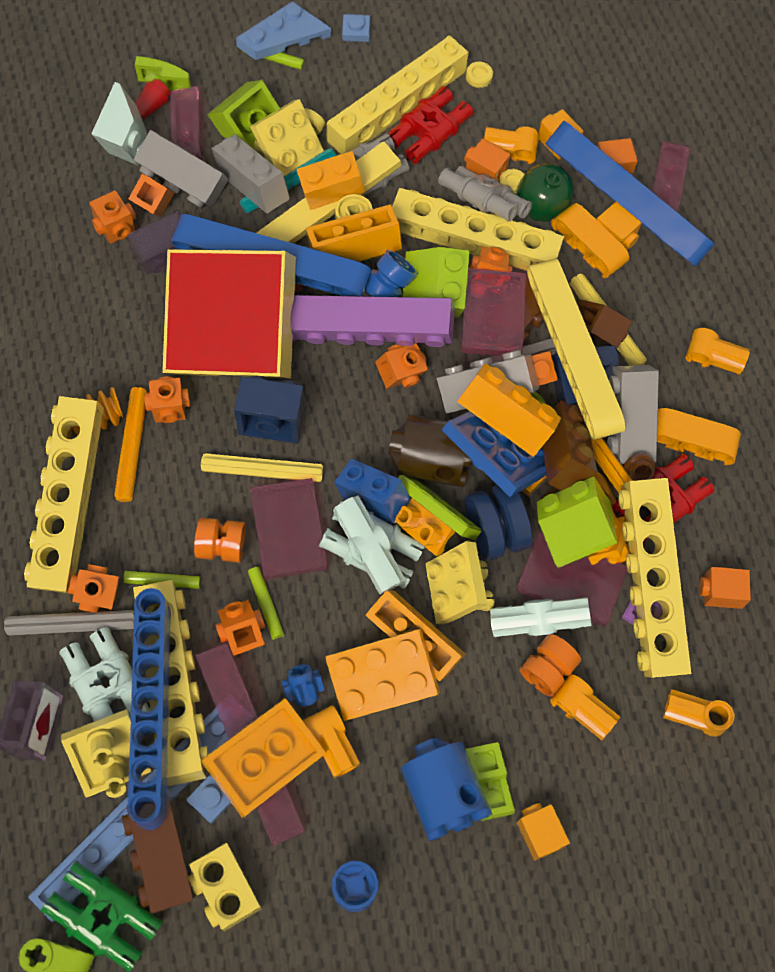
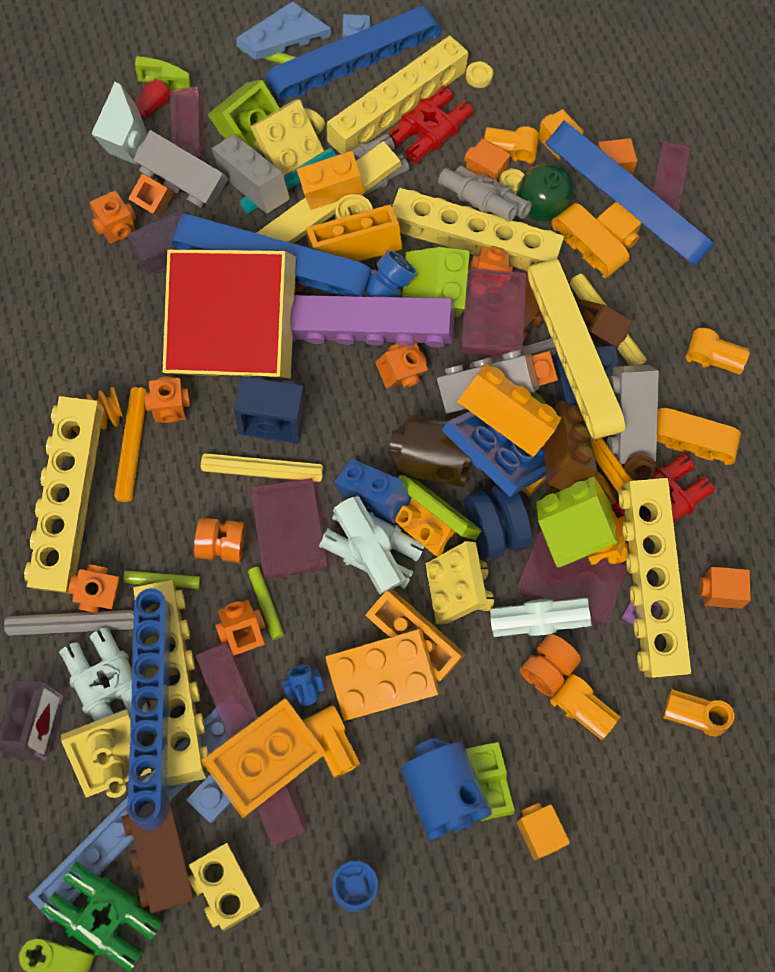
none -> blue beam [266,6,441,103]

